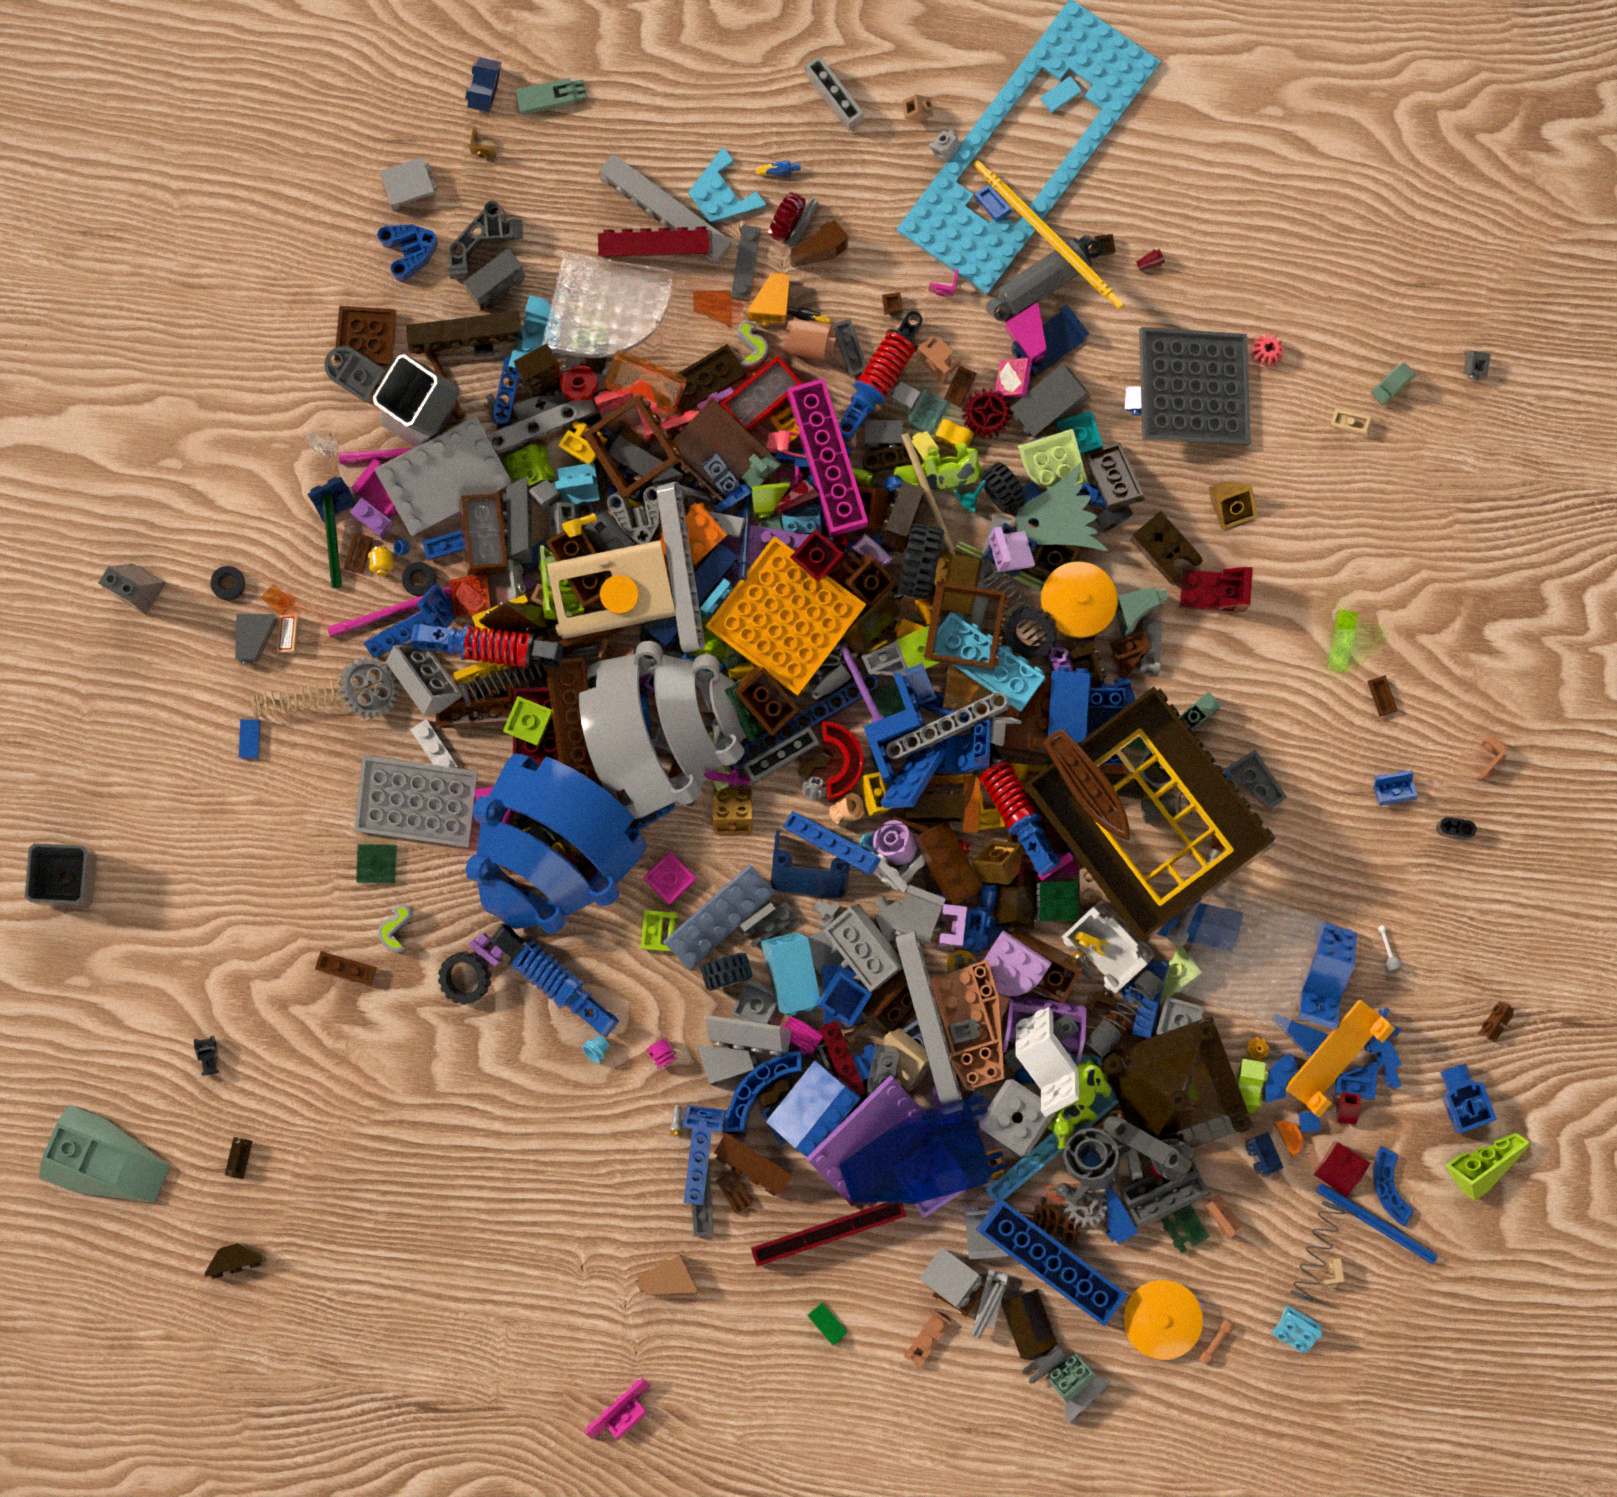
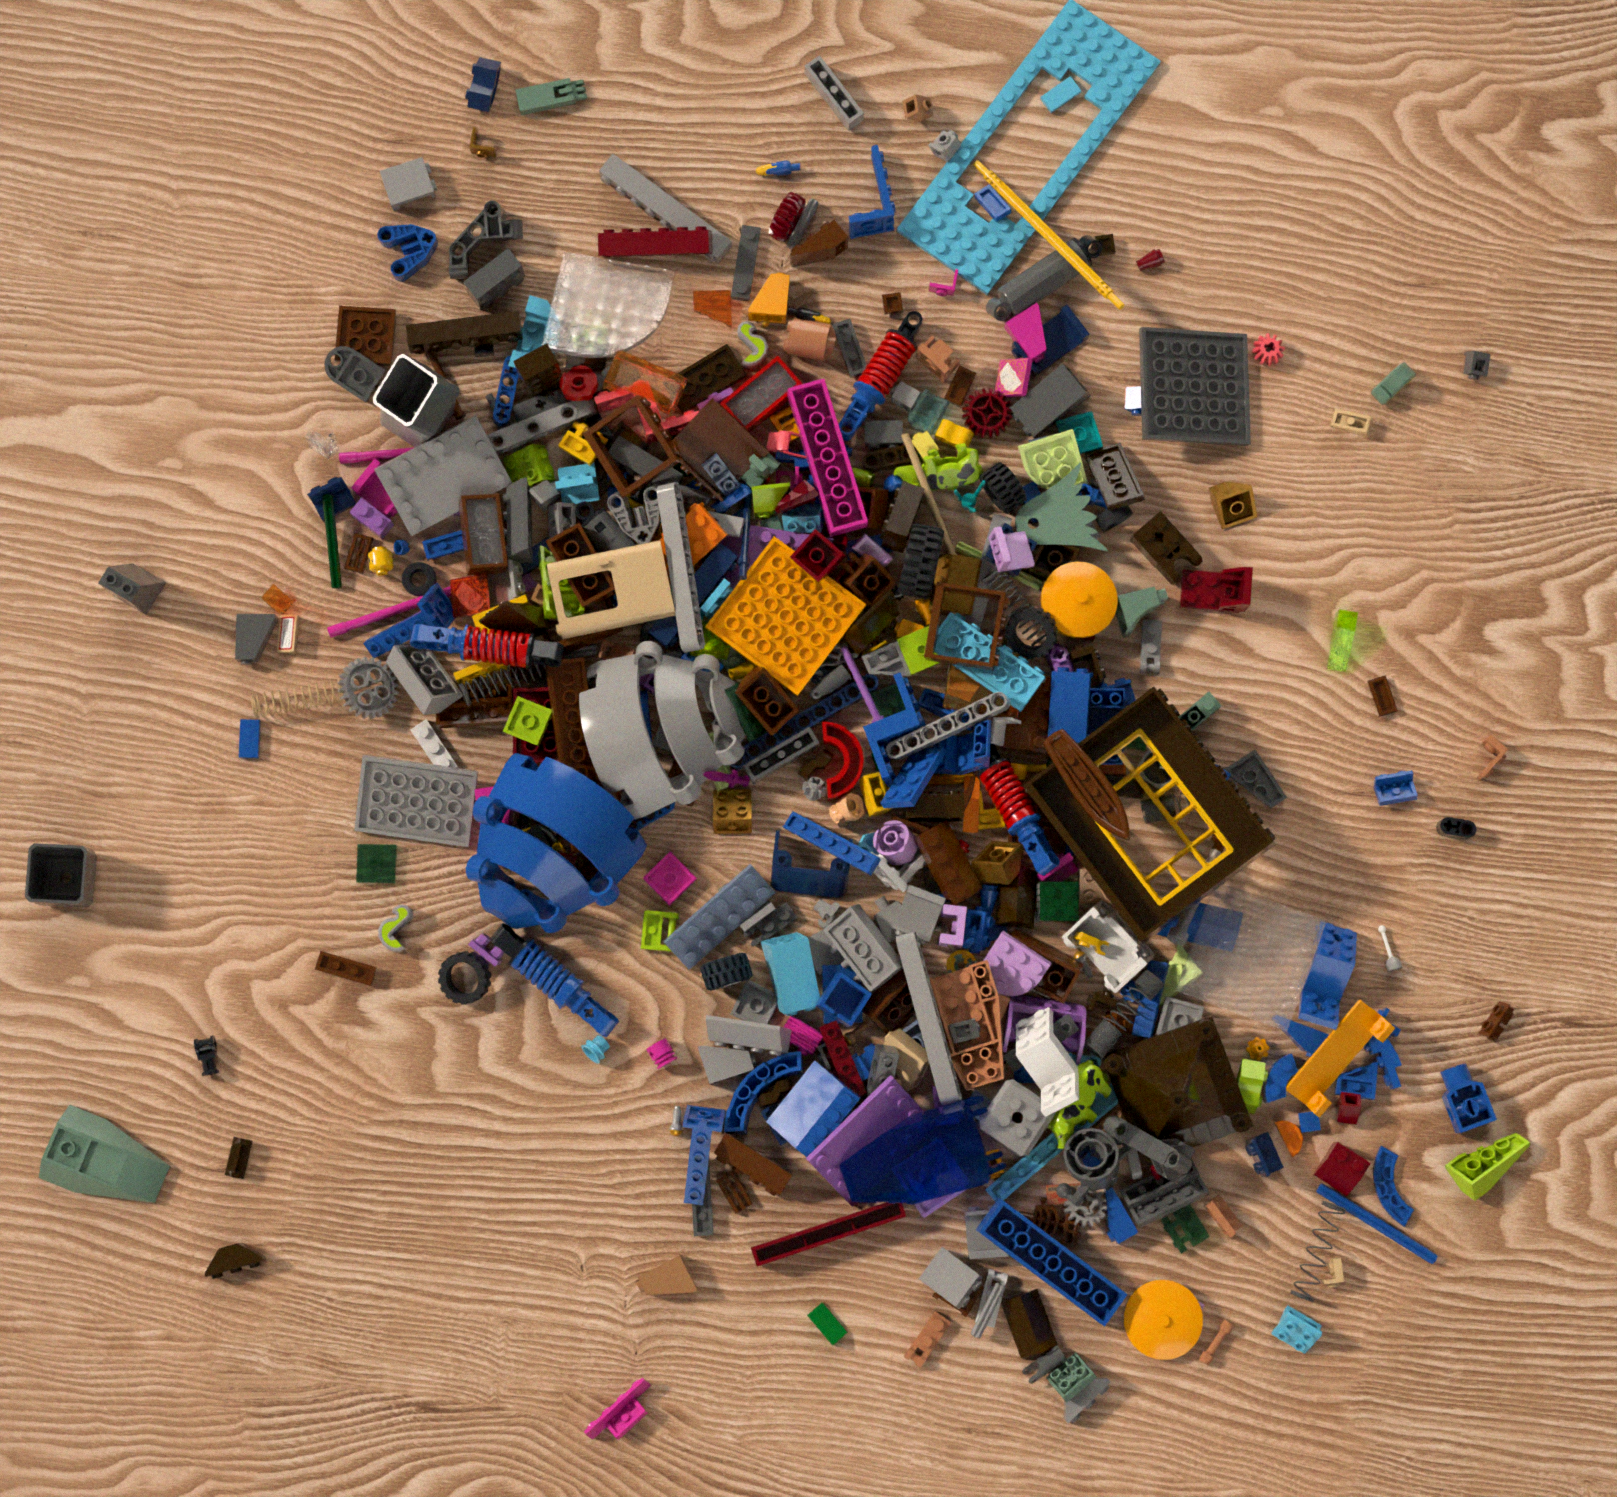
black tyre [210,566,245,600] -> none
yellow bar [562,513,597,537] -> none
light orange tile [600,575,639,614] -> none
medium azure wing [688,147,766,224] -> none
blue tile [905,663,937,705] -> none
reddish brown wing [1110,629,1152,678] -> none
none -> blue bracket [848,145,896,239]

